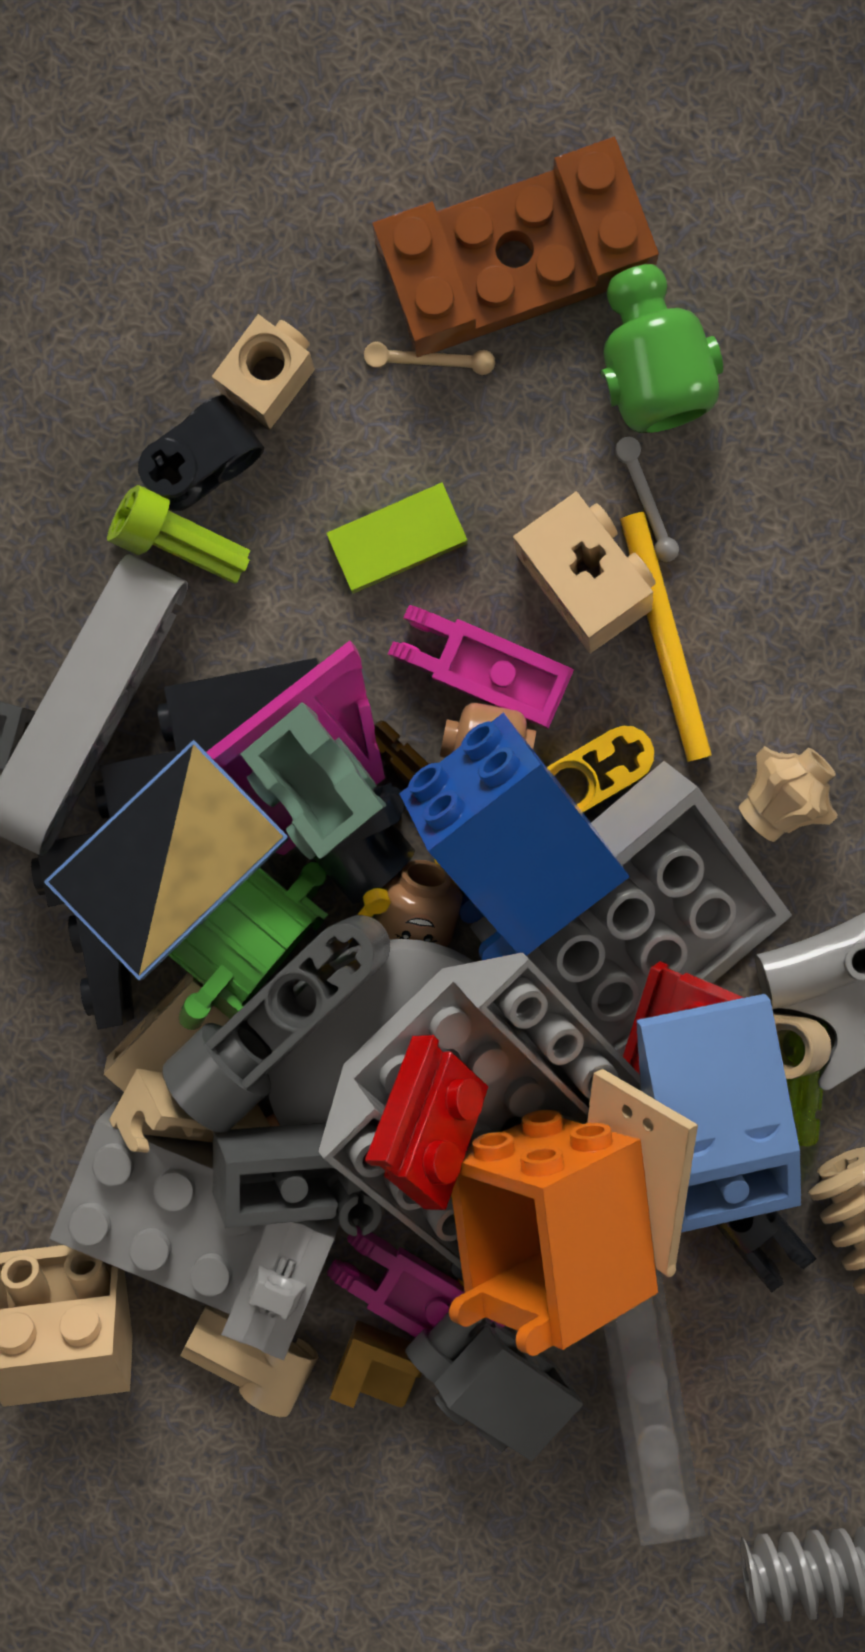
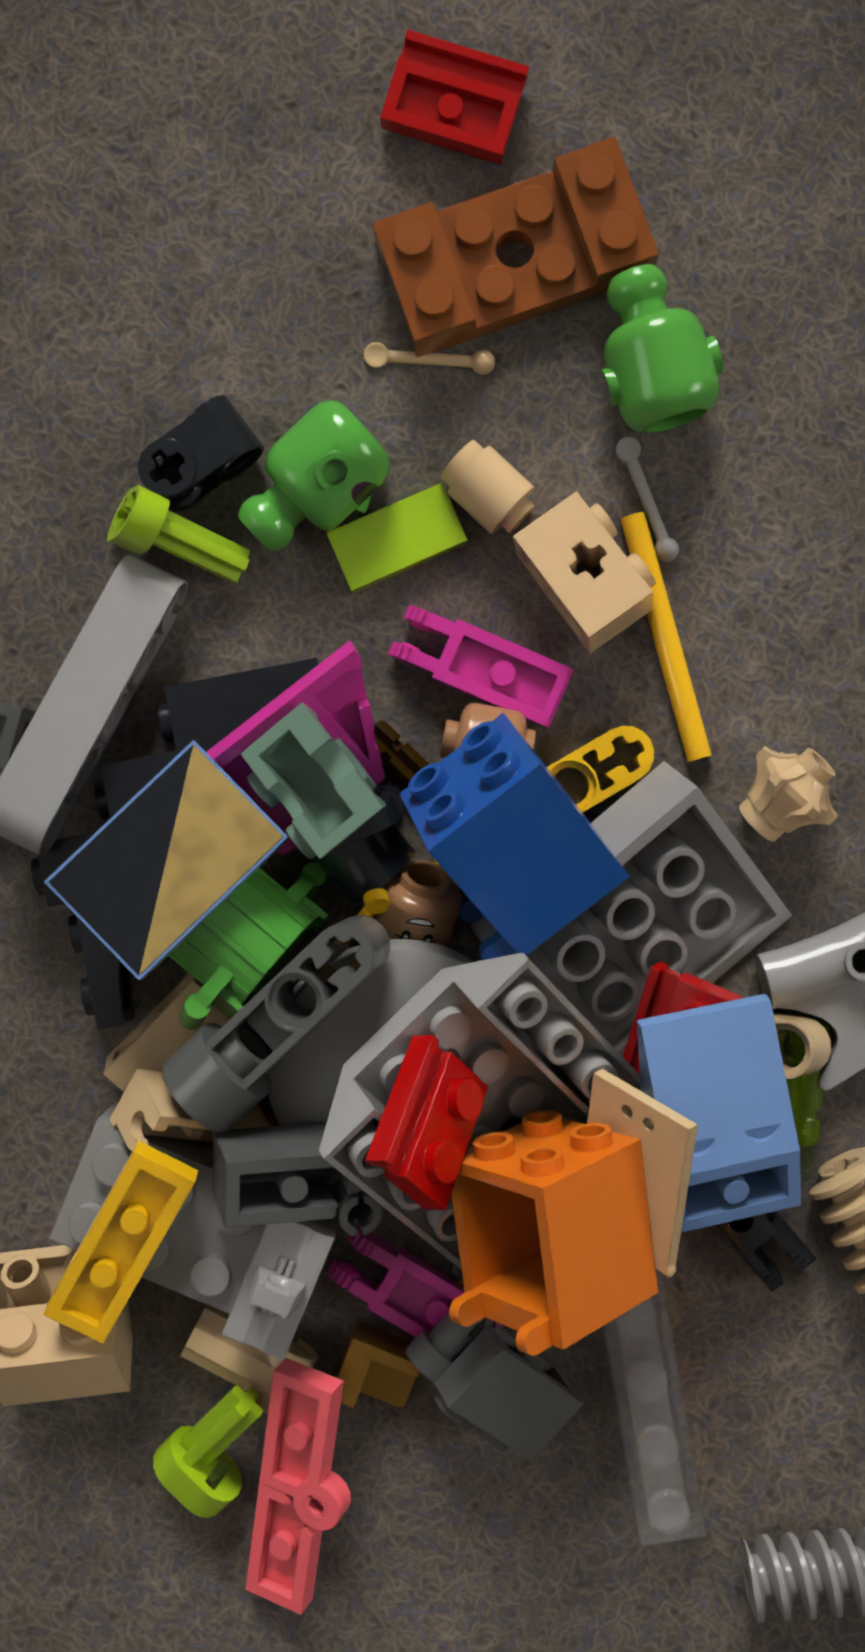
tan brick [212,314,315,430] -> none
none -> yellow plate [43,1140,199,1344]
none -> lime piece [153,1385,263,1518]
none -> bright green piece [238,400,391,552]
none -> coral hinge [245,1358,351,1615]
none -> red plate [380,29,529,165]
none -> tan brick [440,440,536,535]

